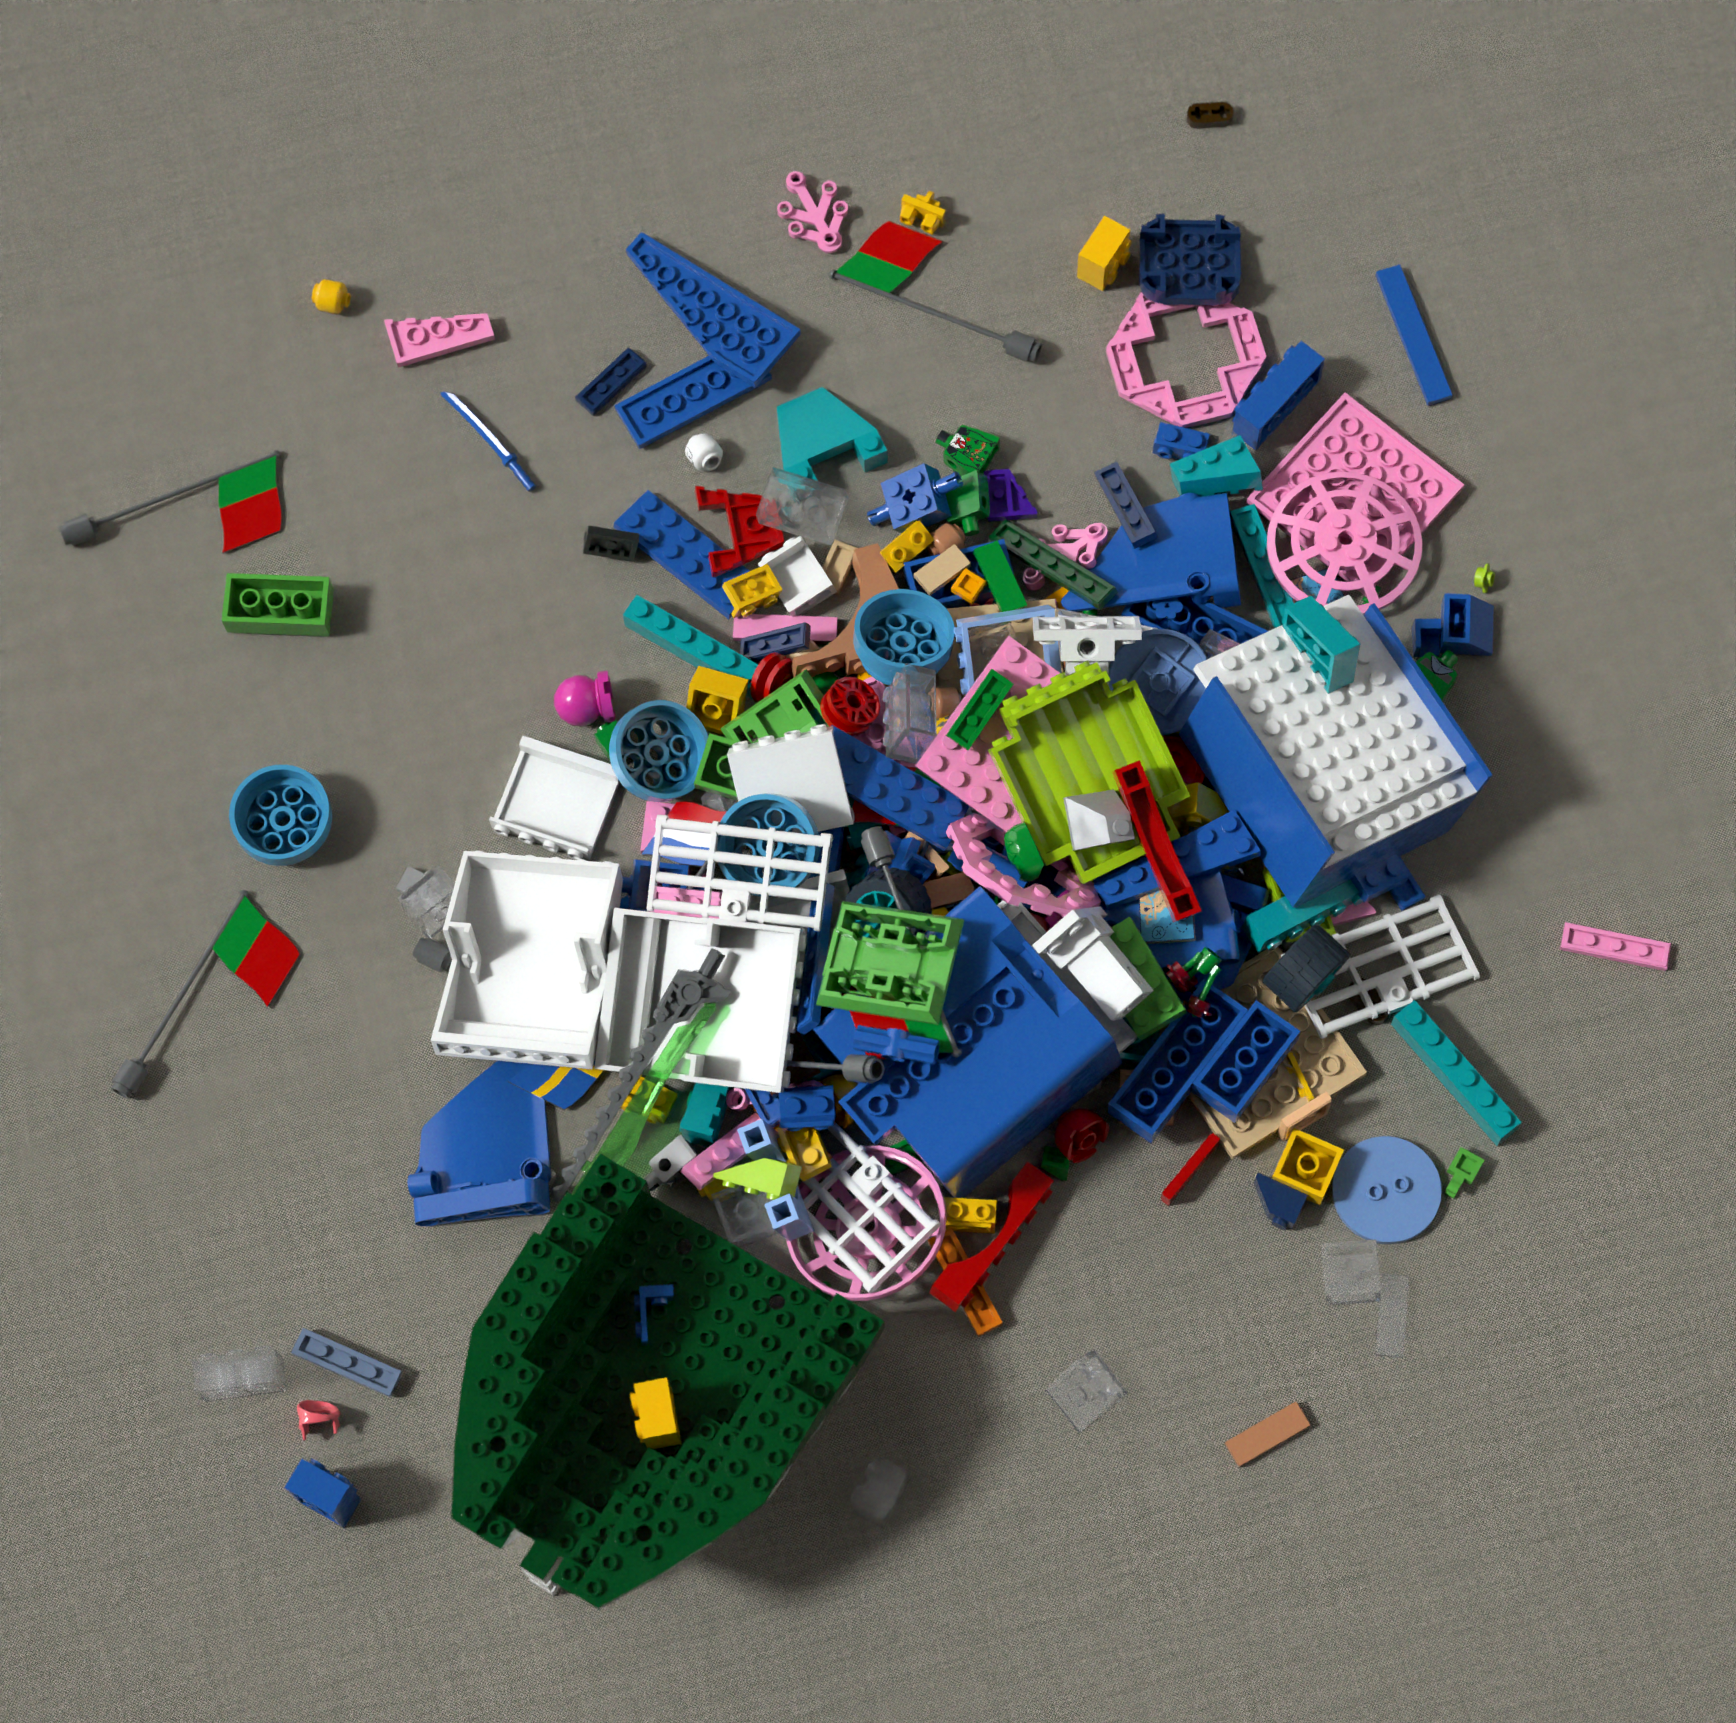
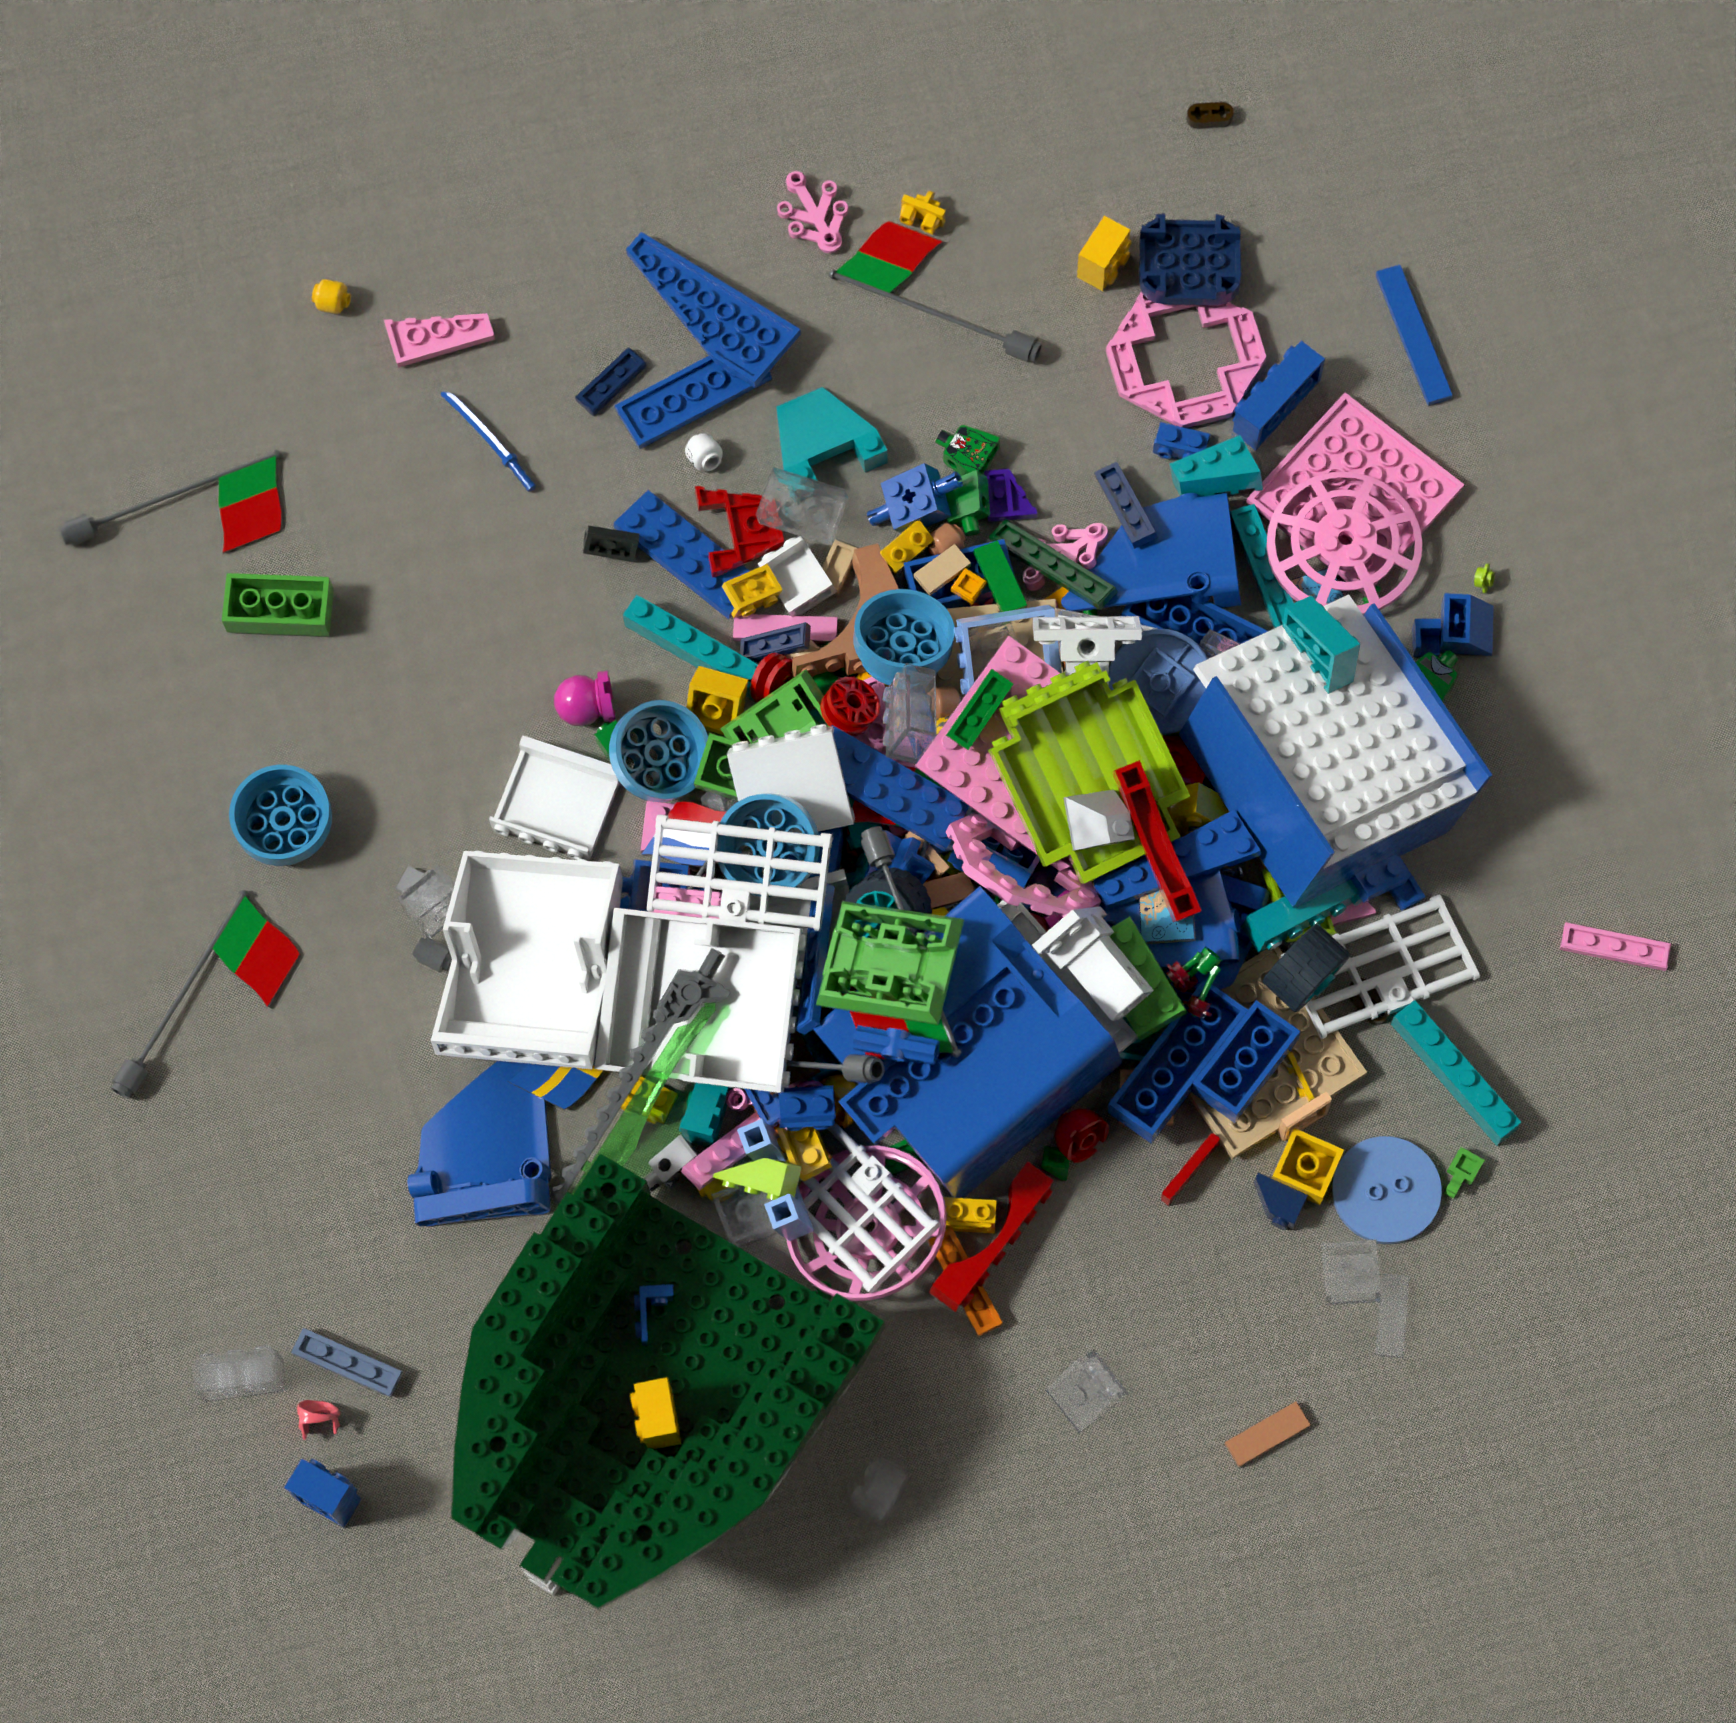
green piece [1004,822,1044,882] -> none
blue plant [1152,597,1183,620] -> none

